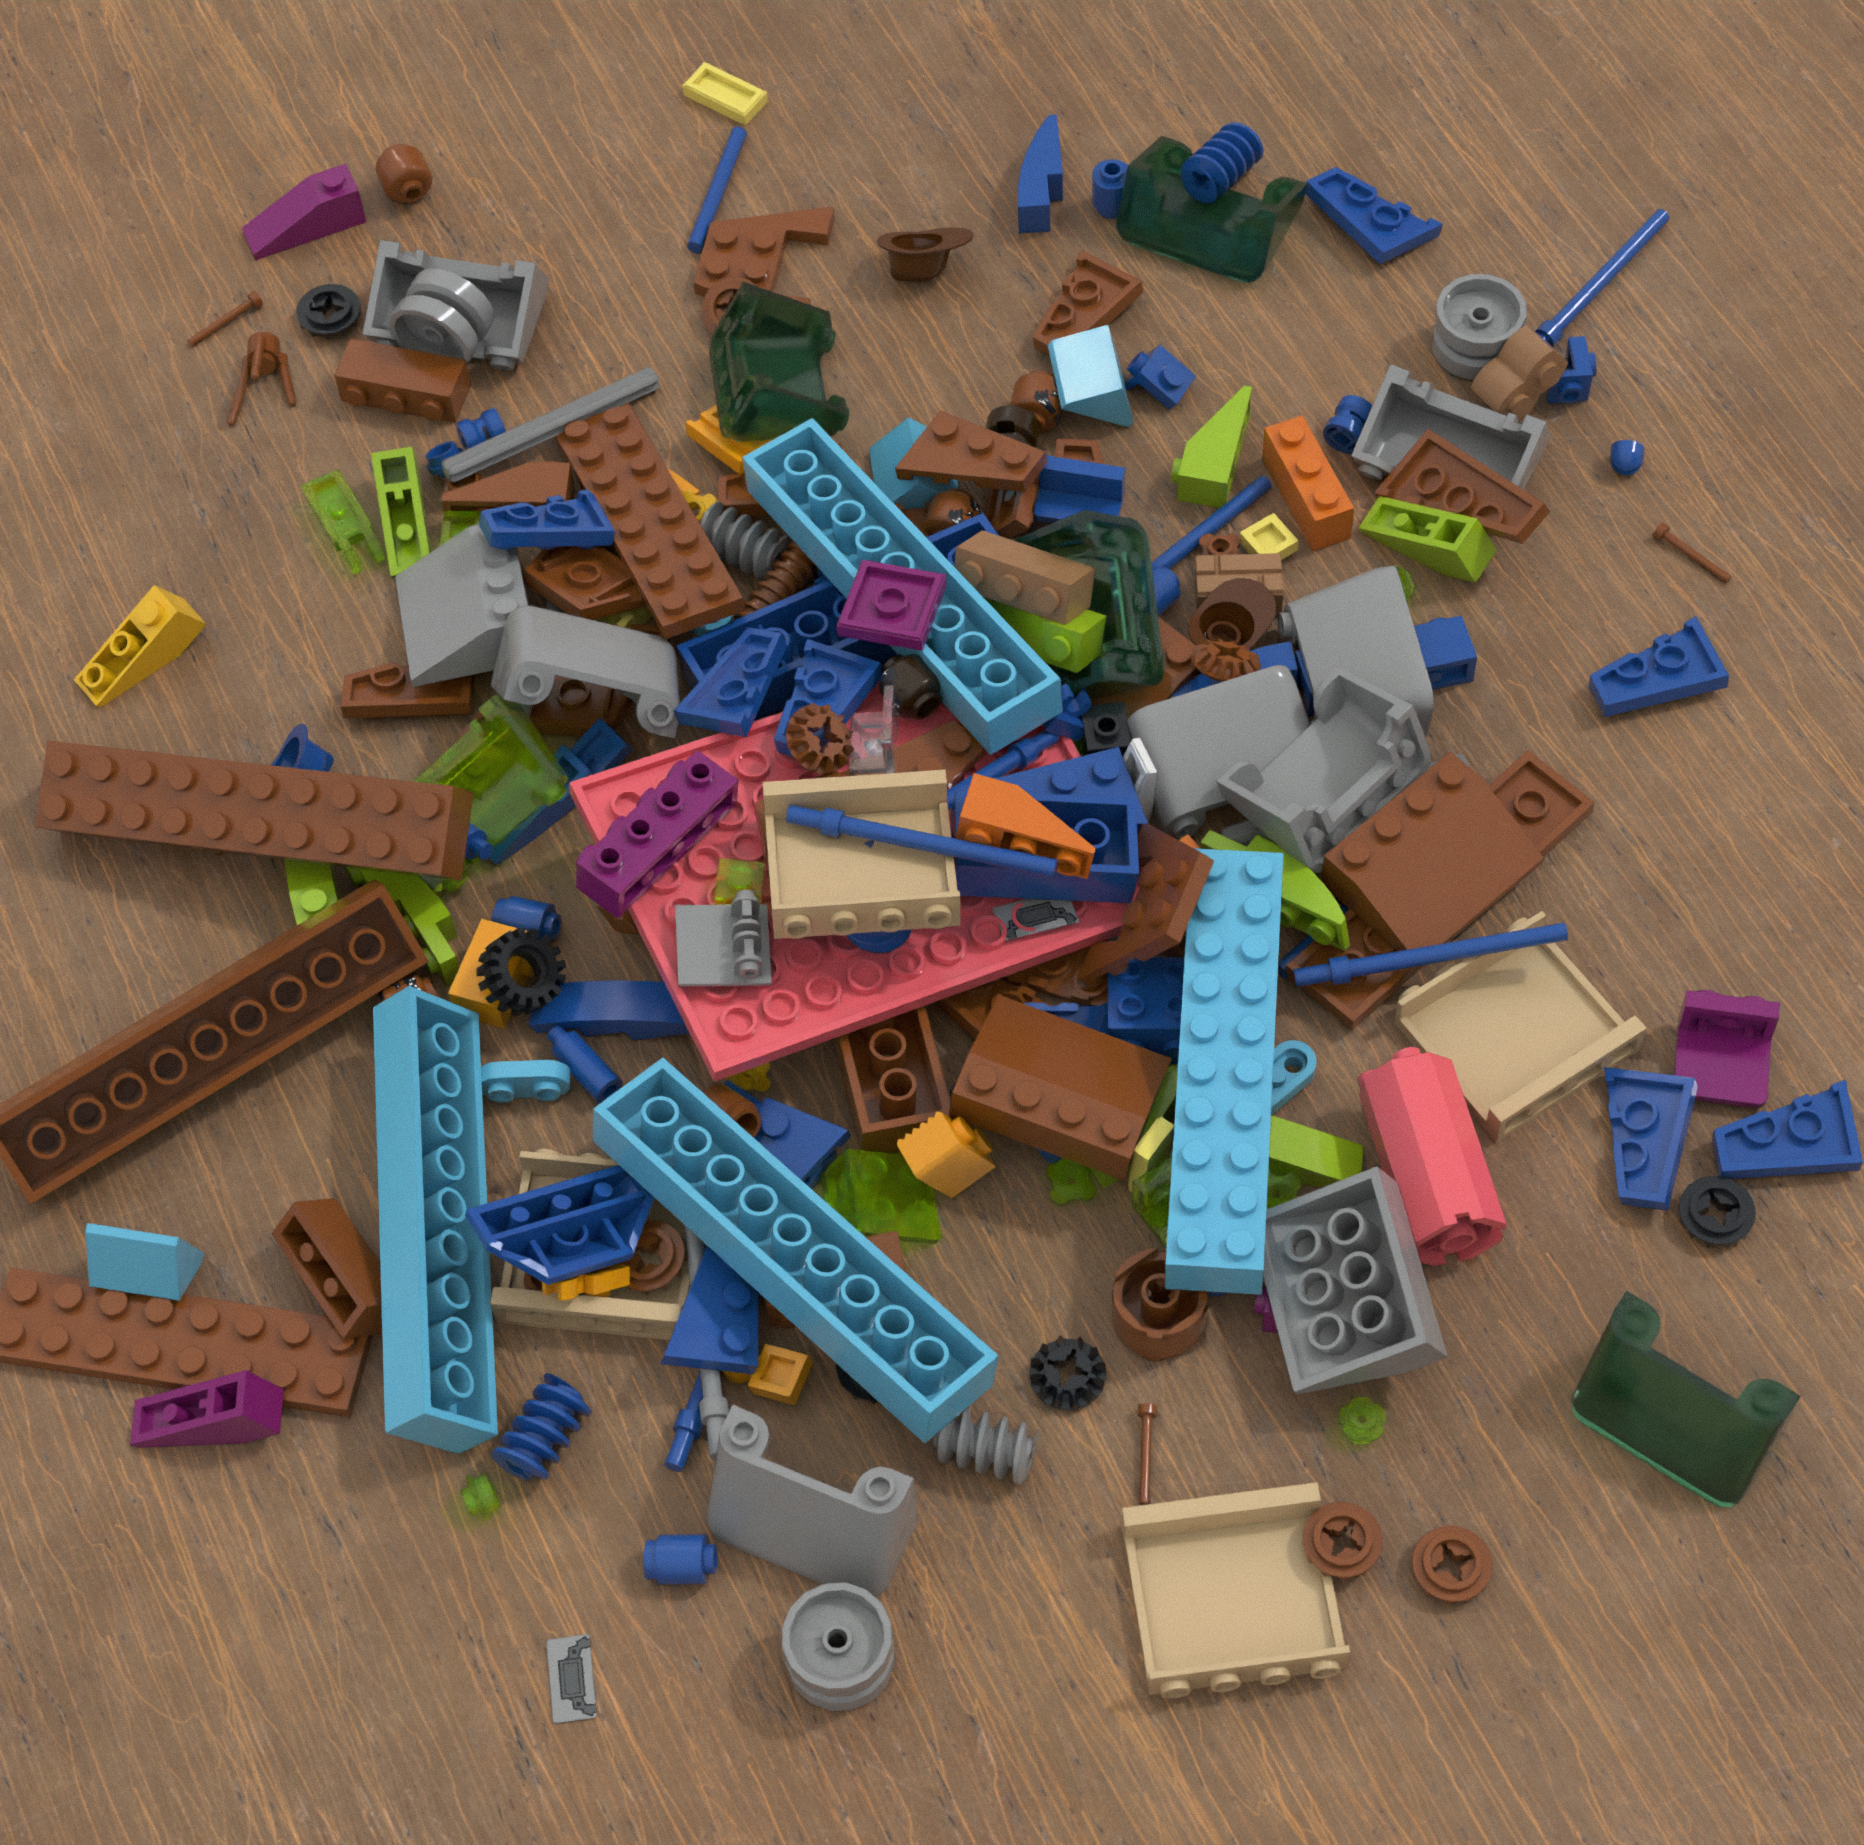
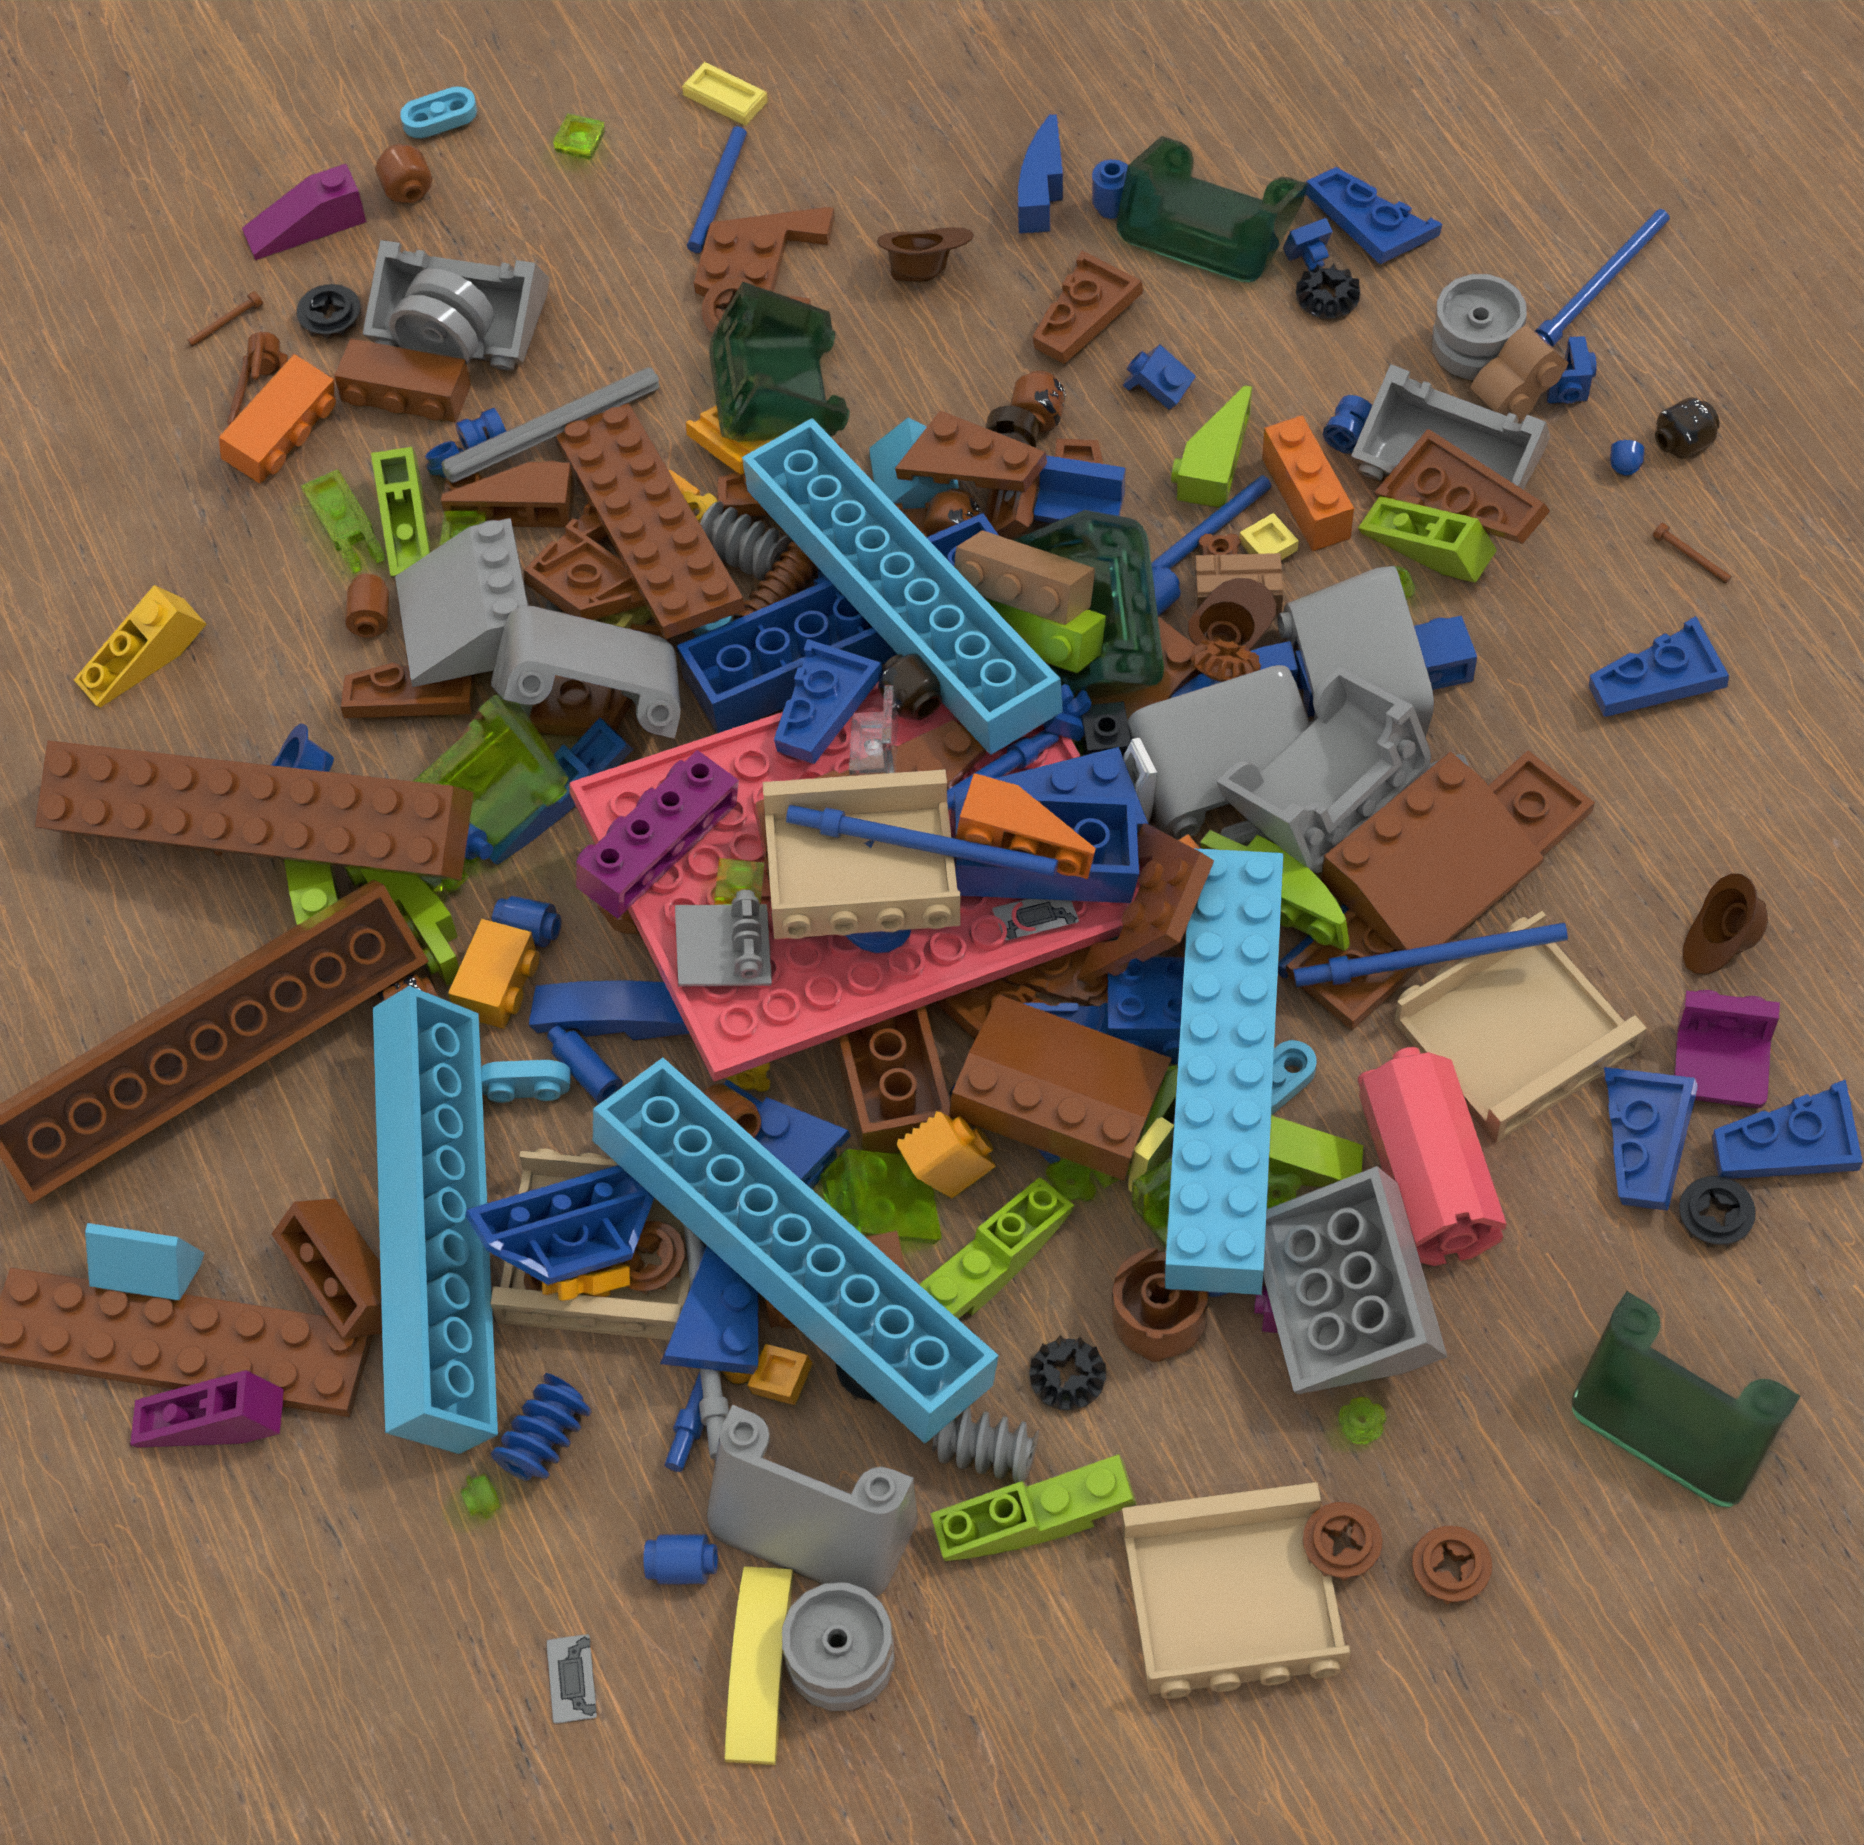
black tyre [476,927,566,1016] -> none
blue wing [479,489,615,550] -> none
blue wing [674,627,787,737] -> none
dark orange gear [786,703,855,774] -> none
magenta tile [837,560,947,651] -> none
slope [1048,325,1134,427] -> none
dark orange piece [1138,1403,1157,1505] -> none
blue piece [1181,122,1264,203] -> none
none -> orange brick [219,354,336,484]
none -> dark orange brick [345,574,389,638]
none -> medium azure plate [400,87,477,138]
none -> clear neon green plate [553,113,605,160]
none -> light yellow slope [725,1567,793,1765]
none -> lime slope [919,1177,1074,1319]
none -> lime slope [930,1454,1137,1561]
none -> blue tile [1283,218,1333,271]
none -> black gear [1296,263,1361,319]
none -> dark brown head [1655,397,1720,459]
none -> reddish brown piece [1683,873,1768,975]

